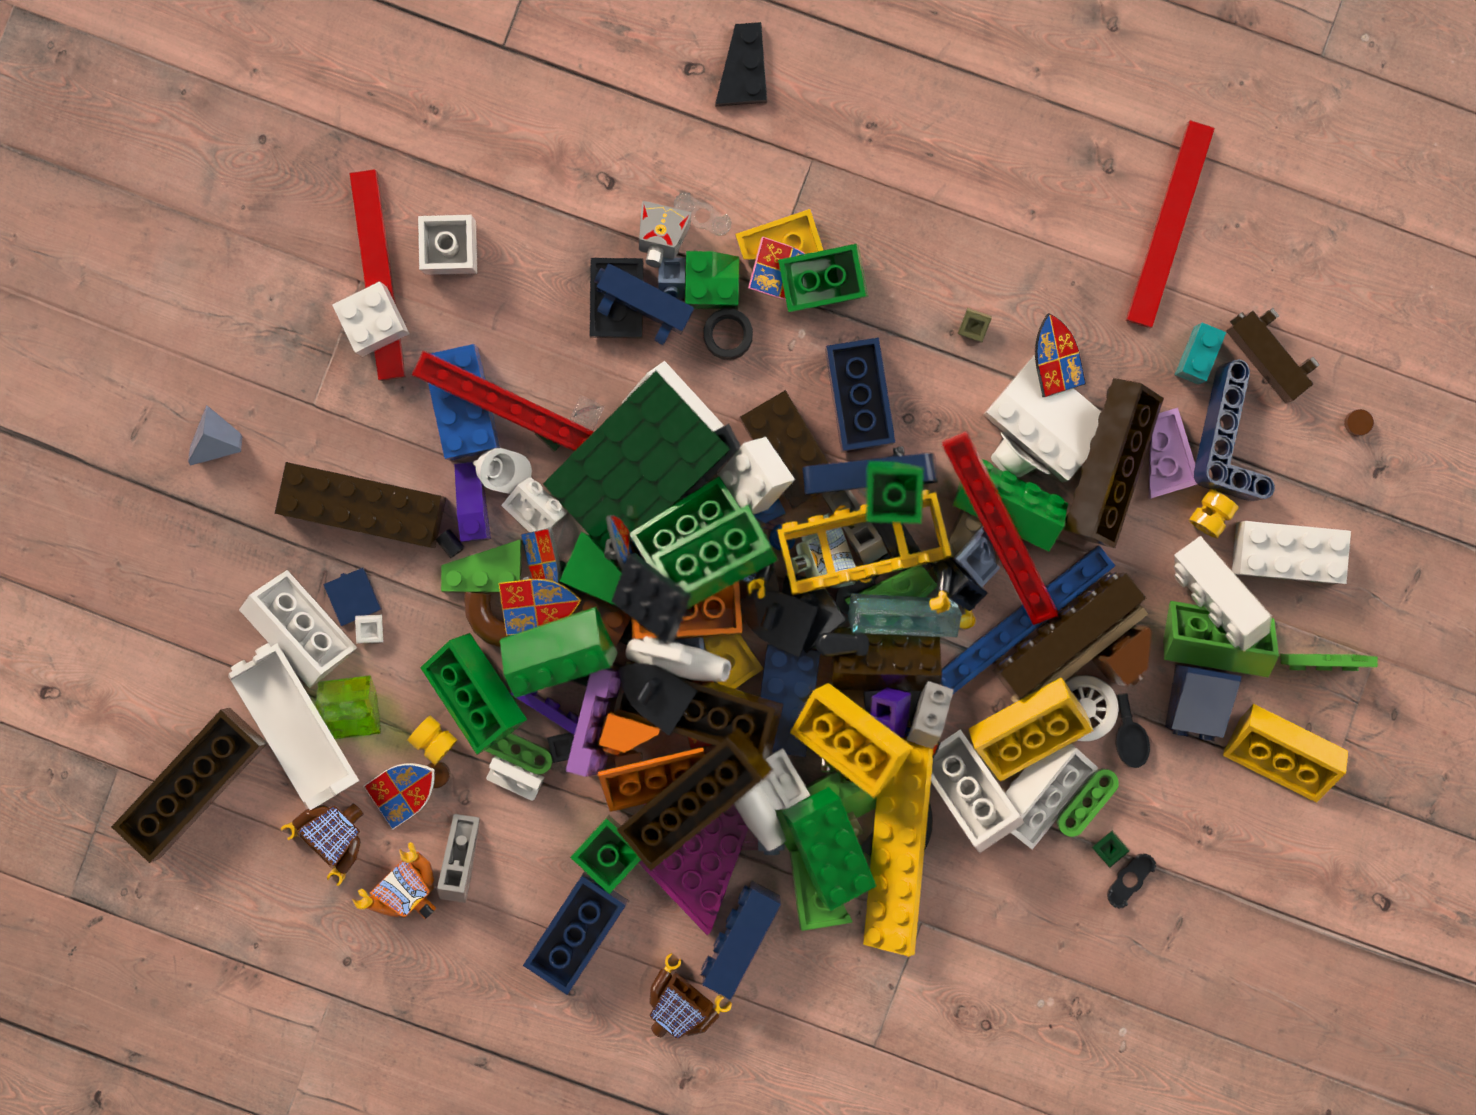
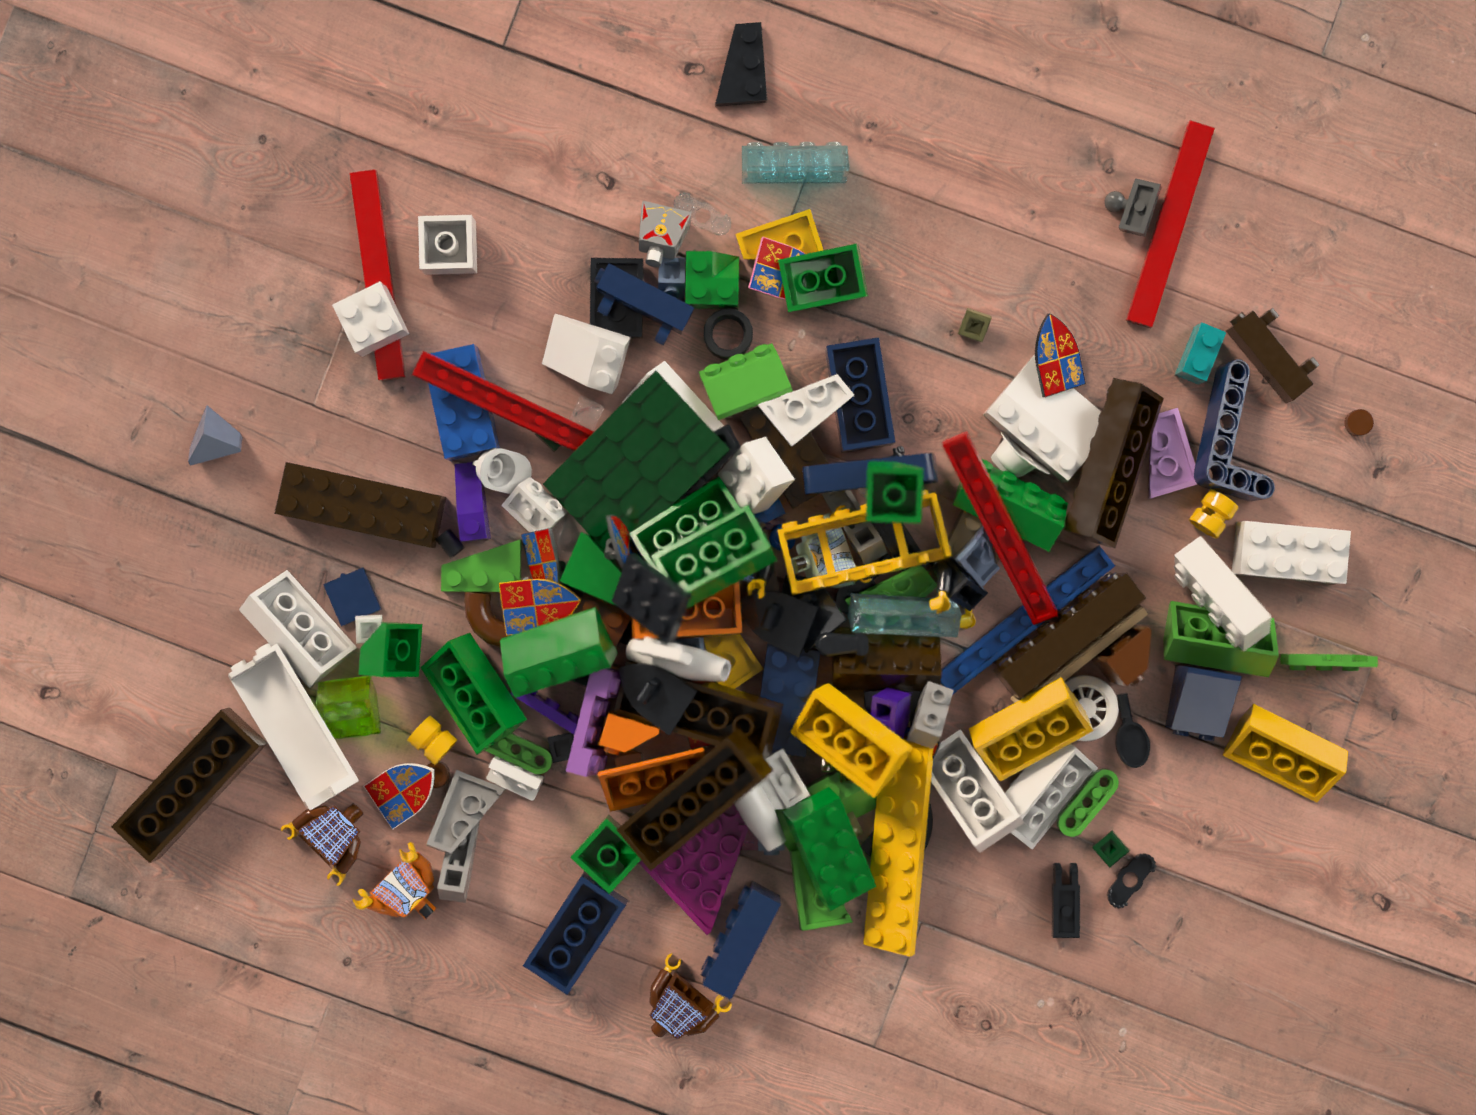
none -> green slope [359,622,423,677]
none -> light grey wing [426,770,505,855]
none -> white slope [542,314,631,394]
none -> bright green slope [699,343,793,420]
none -> clear light blue slope [742,142,849,183]
none -> white wing [758,374,854,447]
none -> black hinge [1052,863,1080,938]
none -> dark grey plate [1104,178,1162,237]

